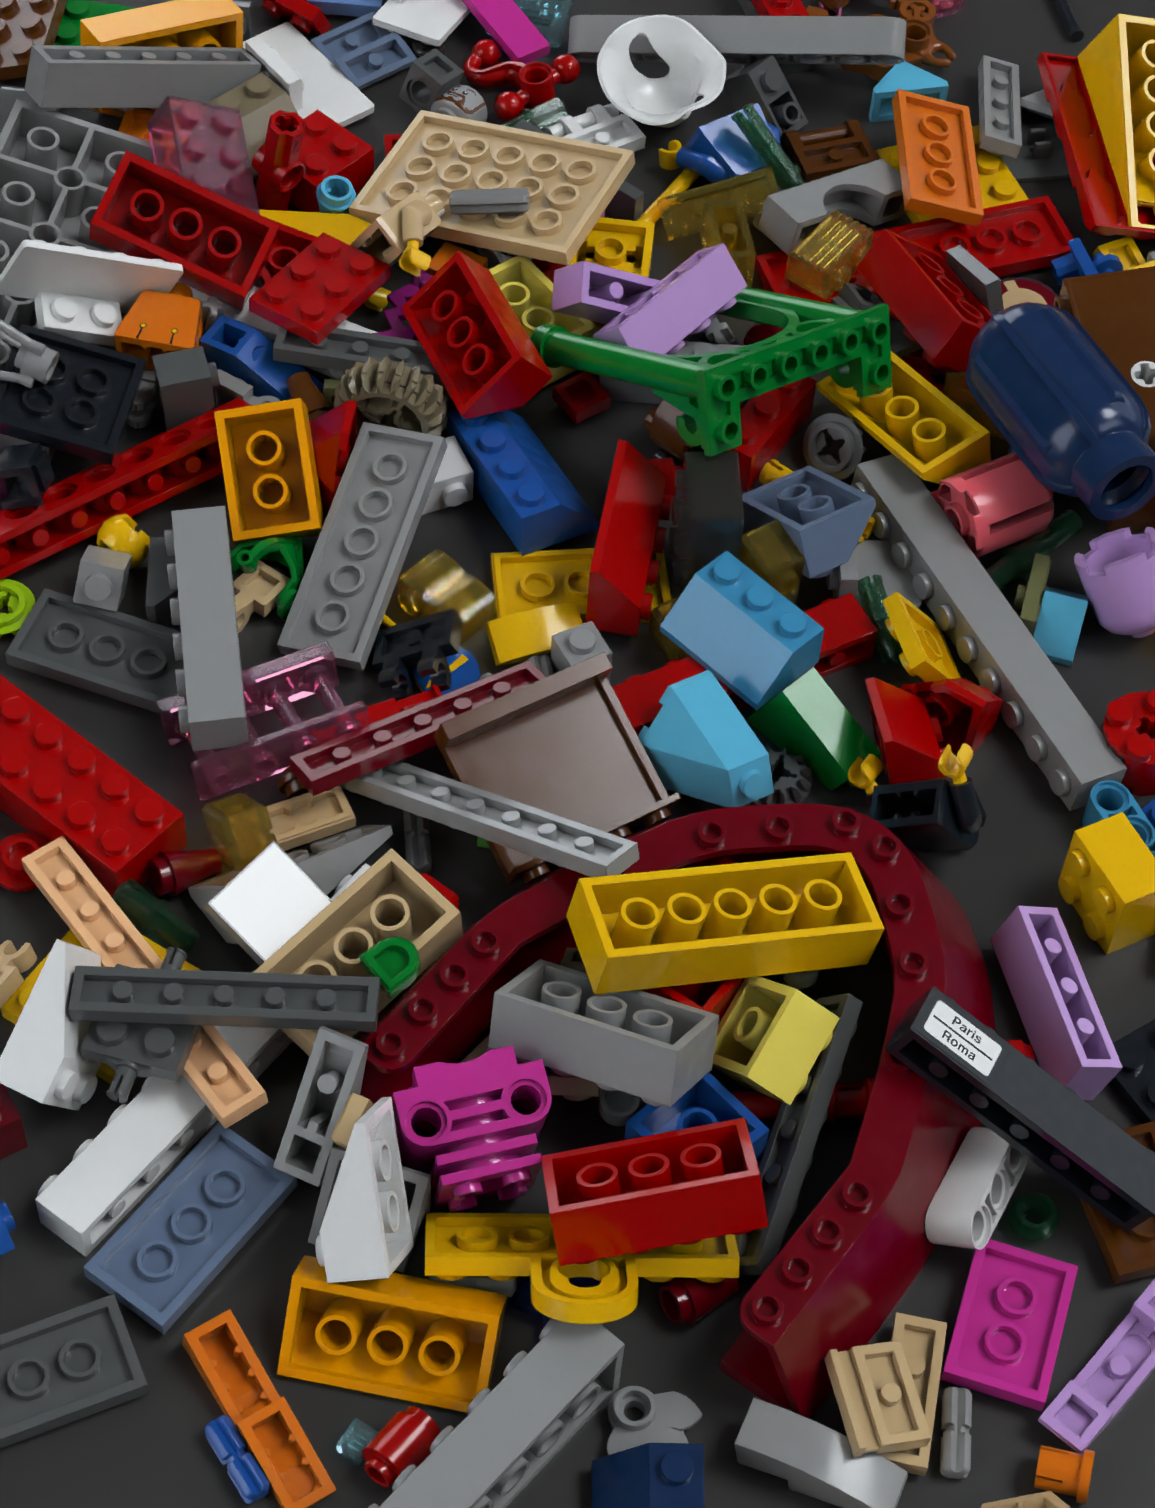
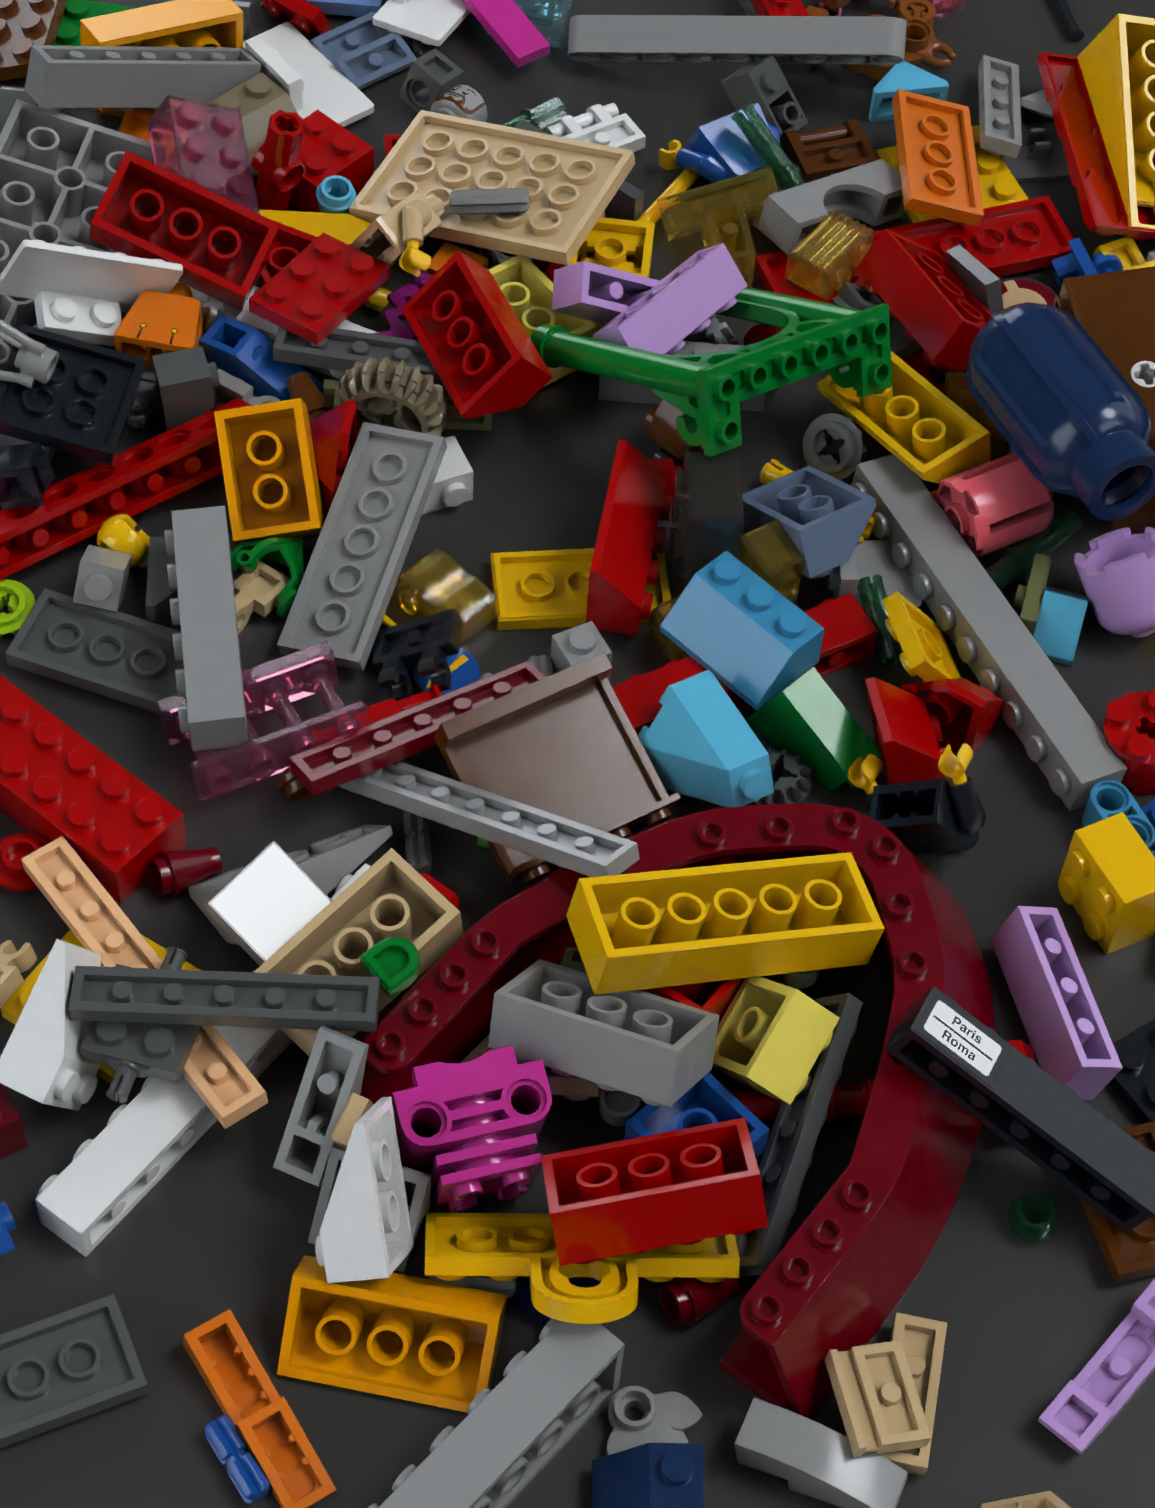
sand blue plate [83,1122,298,1335] -> none
clear green axle [113,878,199,953] -> none
clear yellow brick [201,793,278,872] -> none
tan plate [251,785,356,851] -> none
clear light blue piece [336,1418,377,1466] -> none
red brick [362,1406,440,1487] -> none
blue slope [447,408,600,556] -> none
red piece [463,39,581,122] -> none
yellow slope [484,600,583,666] -> none
red plate [552,372,611,424] -> none
white piece [597,15,726,128] -> none
red brick [711,377,817,491] -> none
white beam [925,1126,1028,1250] -> none
dark pink plate [940,1239,1078,1411] -> none
light grey piece [940,1387,972,1479] -> none
orange bush [1034,1445,1095,1505] -> none

